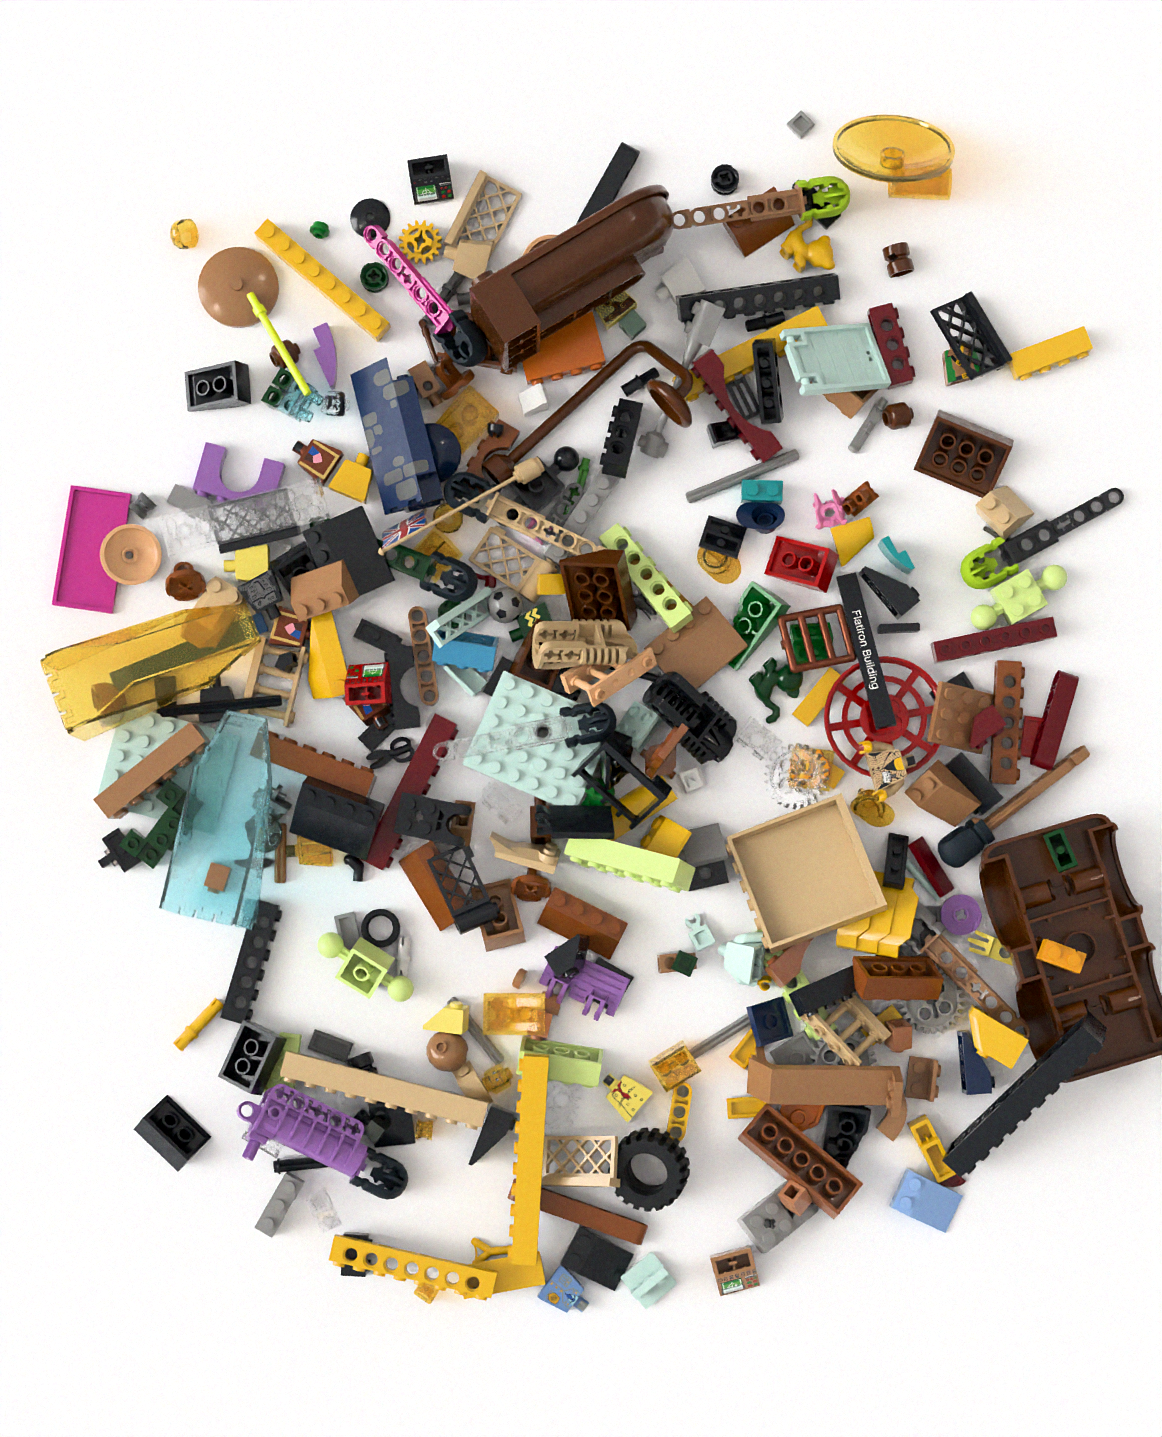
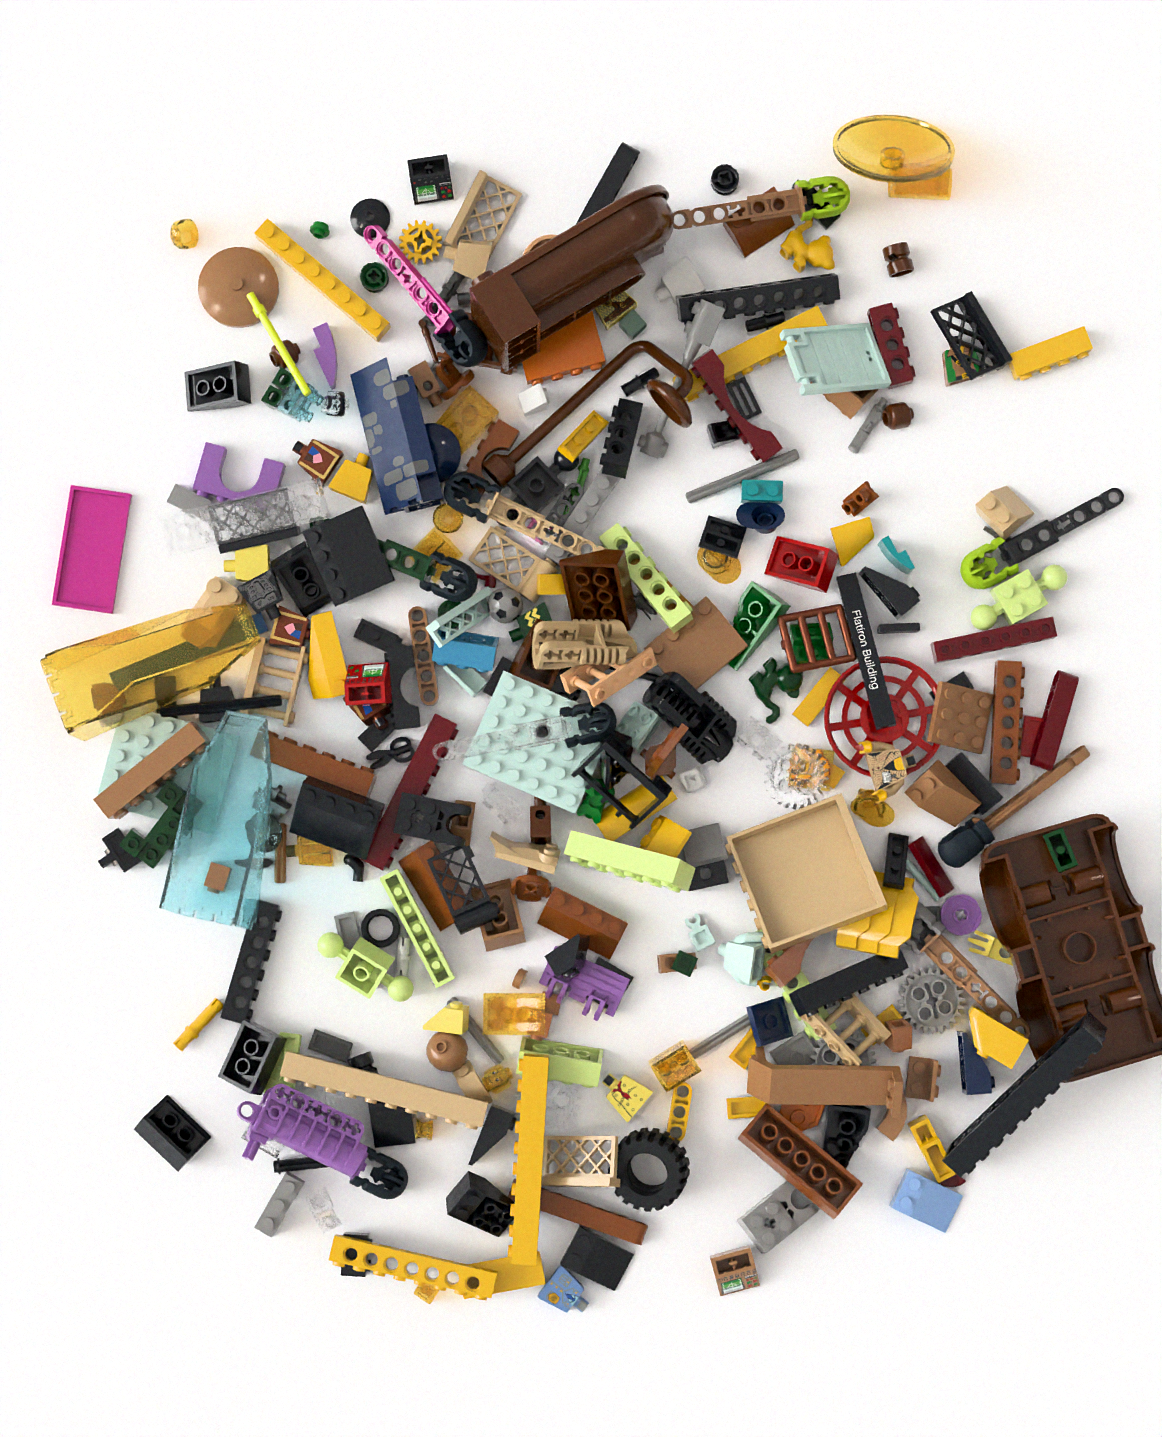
light nougat dish [100,524,162,585] -> none
dark grey wheel [128,492,157,520] -> none
dark orange tile [165,562,206,601] -> none
black piece [274,651,298,674] -> none
medium nougat slope [291,559,360,622] -> none
pearl dark grey piece [354,1108,392,1144] -> none
tan flag [378,457,545,555] -> none
yellow piece [471,1237,508,1263] -> none
black hinge [487,423,504,438] -> none
black tile [535,805,615,839] -> none
light aqua bracket [620,1252,677,1309] -> none
black brick [752,338,784,424] -> none
nougat brick [778,1179,813,1216] -> none
light grey tile [786,110,815,139] -> none
bright pink piece [812,489,848,530] -> none
dark orange slope [852,956,944,1001] -> none
reddish brown slope [913,409,1014,498] -> none
dark red slope [969,704,1007,749] -> none
light orange brick [1036,939,1087,974] -> none
none -> yellowish green brick [379,869,456,988]
none -> black slope [445,1171,515,1237]
none -> yellow tile [557,410,609,463]

